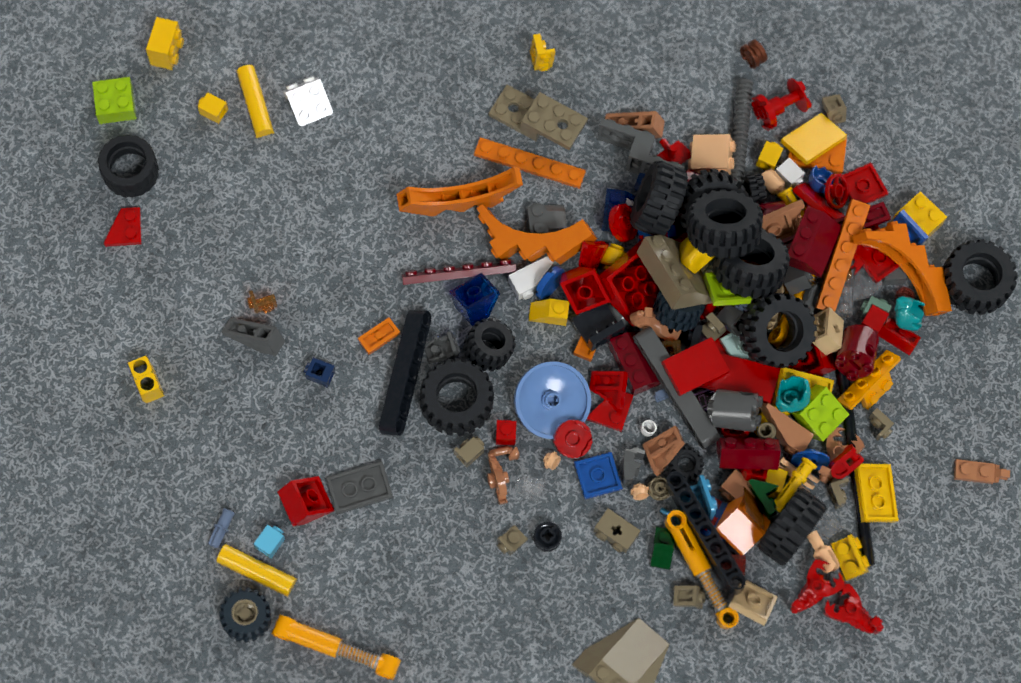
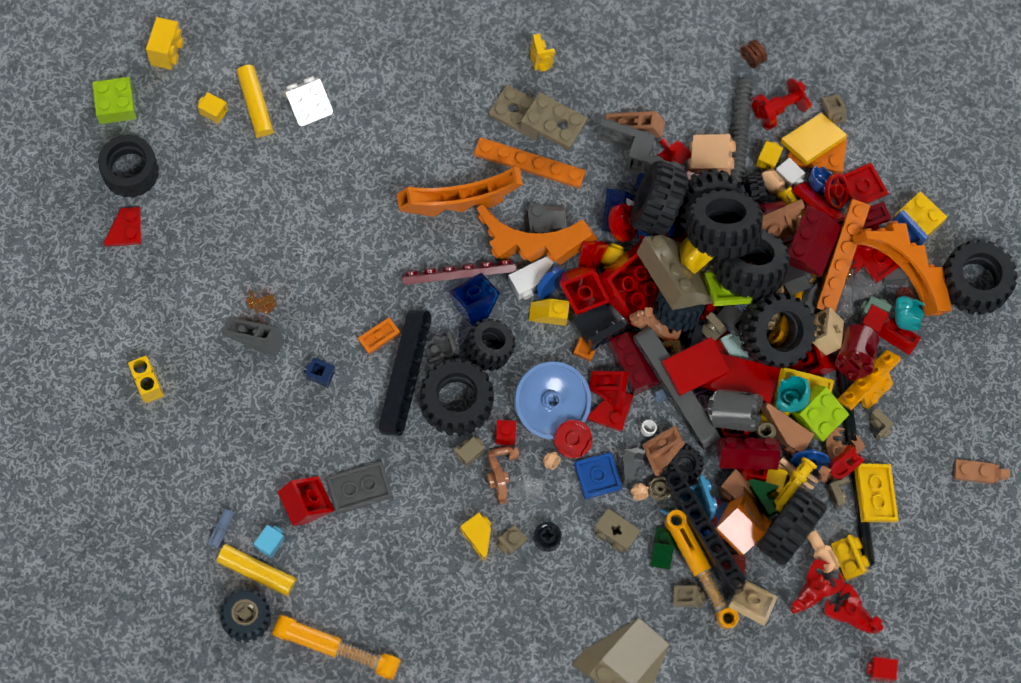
none -> yellow slope [460,513,492,561]
none -> red brick [866,657,898,682]

